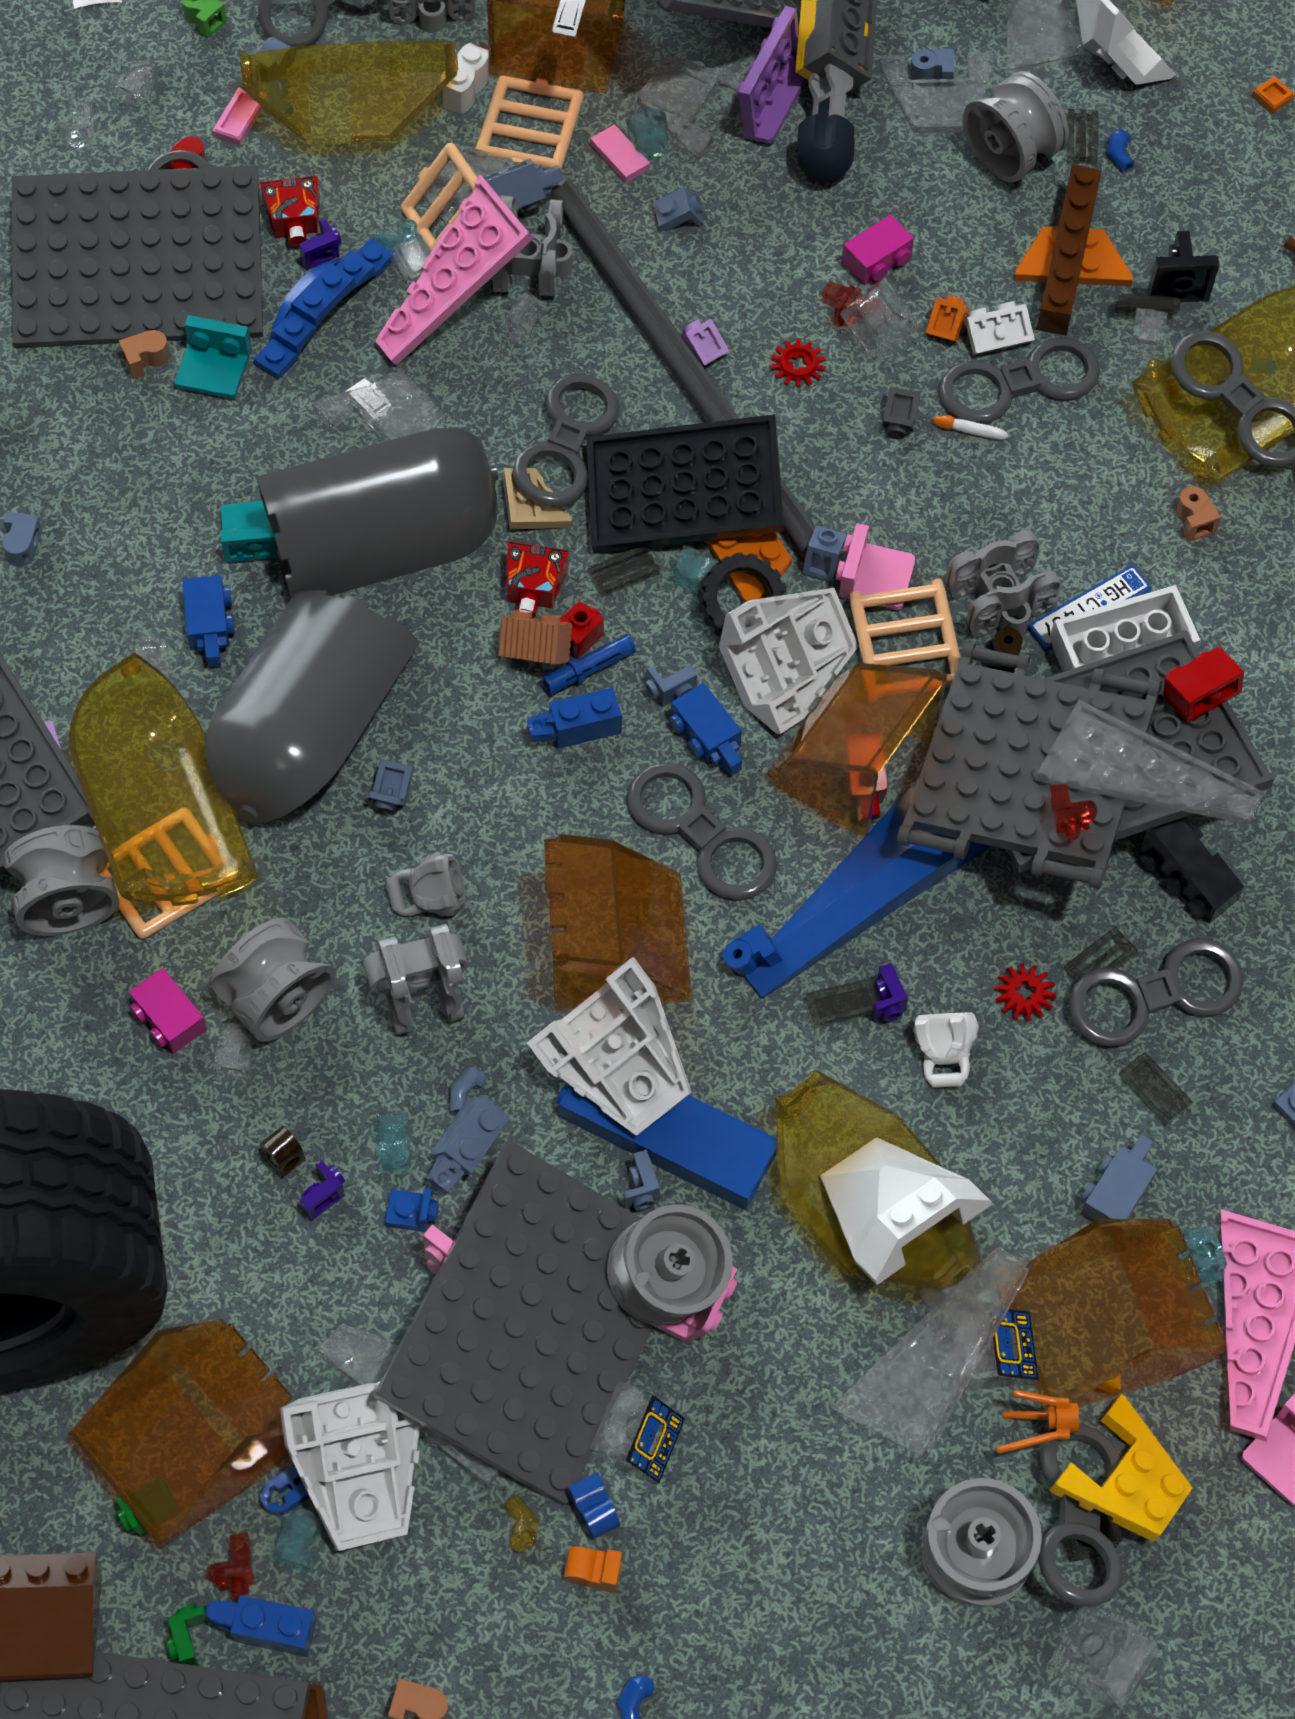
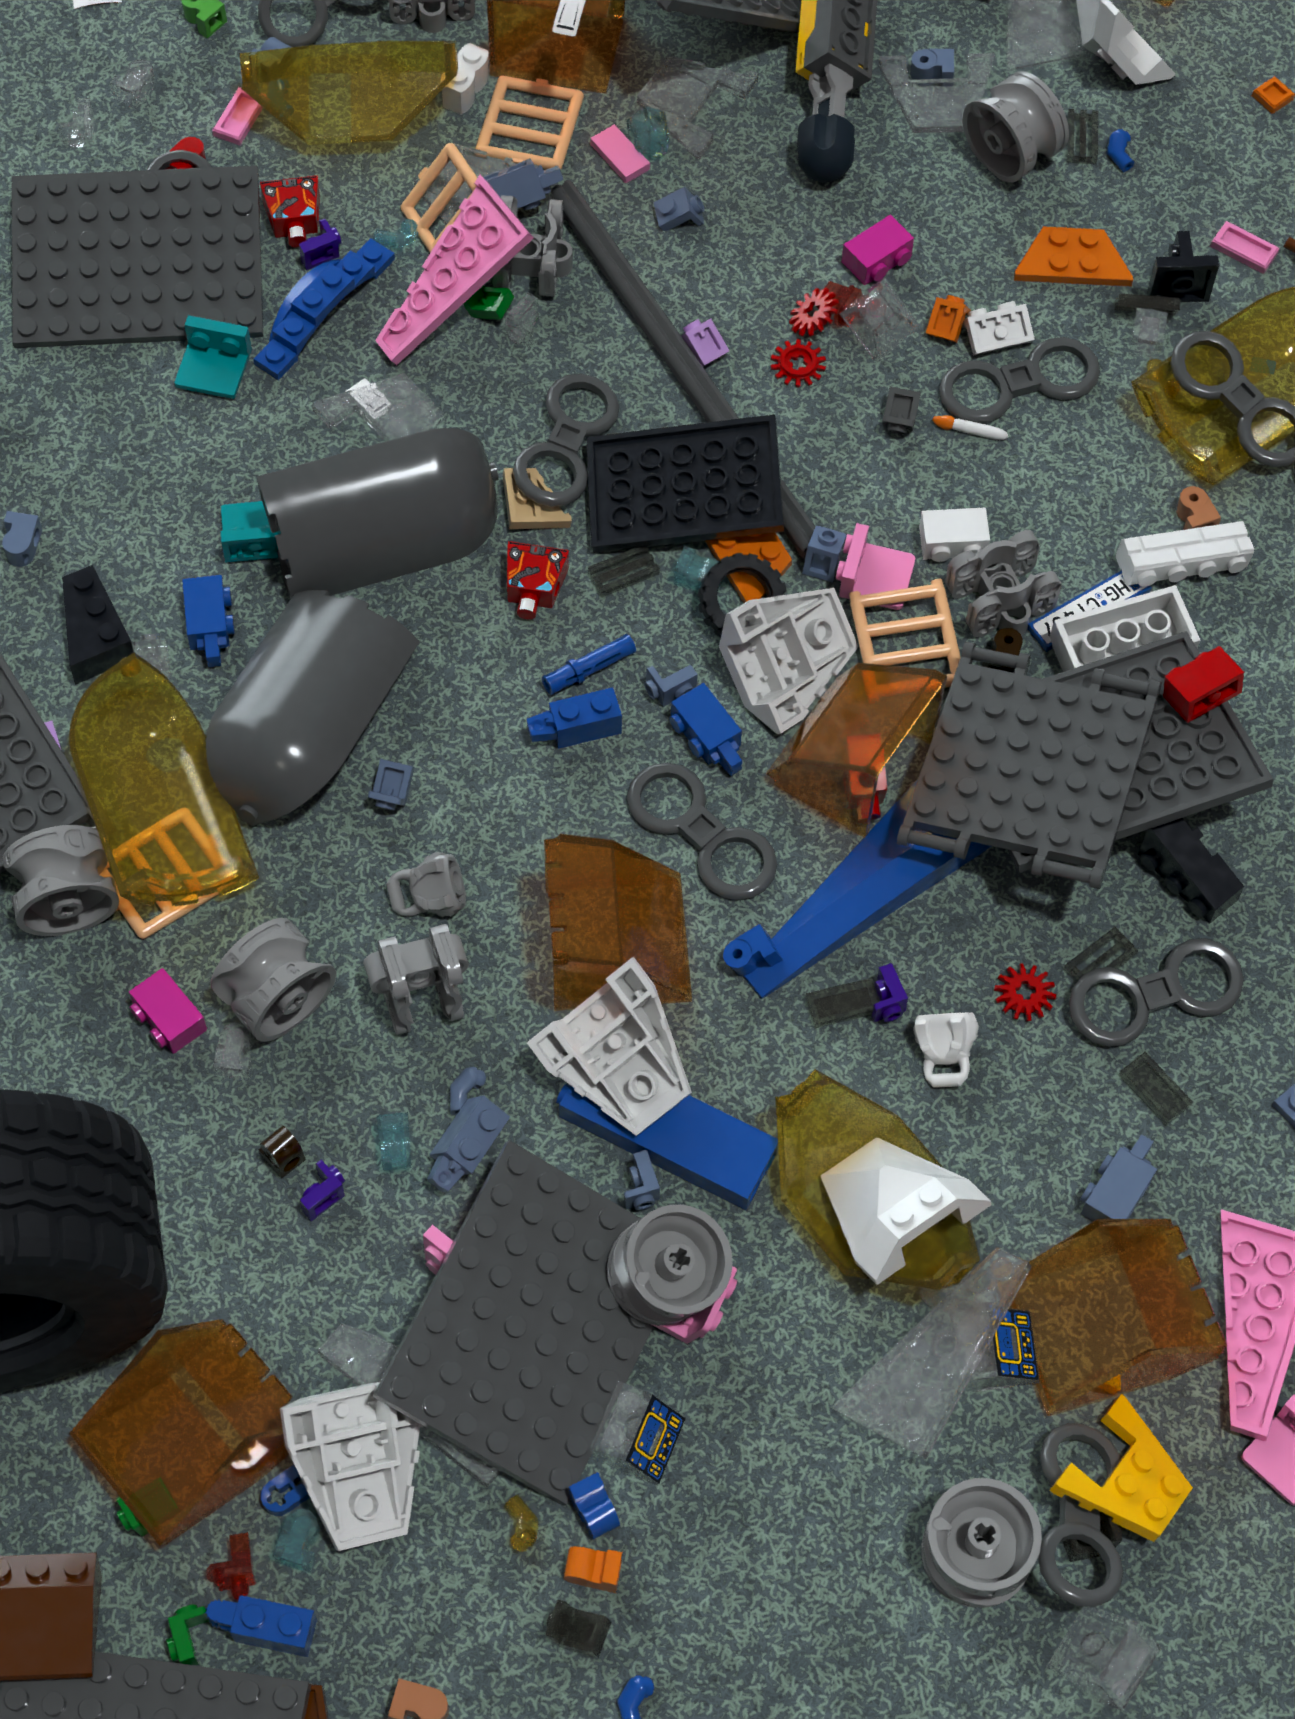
nougat leg [119,330,170,379] -> none
blue bracket [385,1188,439,1232] -> none
clear brick [390,234,430,288] -> none
nougat brick [498,610,572,664] -> none
red brick [560,600,604,659] -> none
medium lavender bracket [736,6,807,144] -> none
orange plant [995,1390,1079,1454] -> none
clear wing [1034,700,1265,824] -> none
reddish brown arch [1036,164,1102,336] -> none
clear red piece [1049,783,1098,840] -> none
clear light blue leg [1180,1226,1227,1286] -> none
none -> black wedge [62,565,136,685]
none -> green bracket [463,285,514,320]
none -> clear smoke bracket [545,1600,612,1658]
none -> red gear [789,288,839,336]
none -> white brick [919,508,990,562]
none -> white brick [1116,521,1254,587]
none -> bright pink tile [1210,221,1280,274]

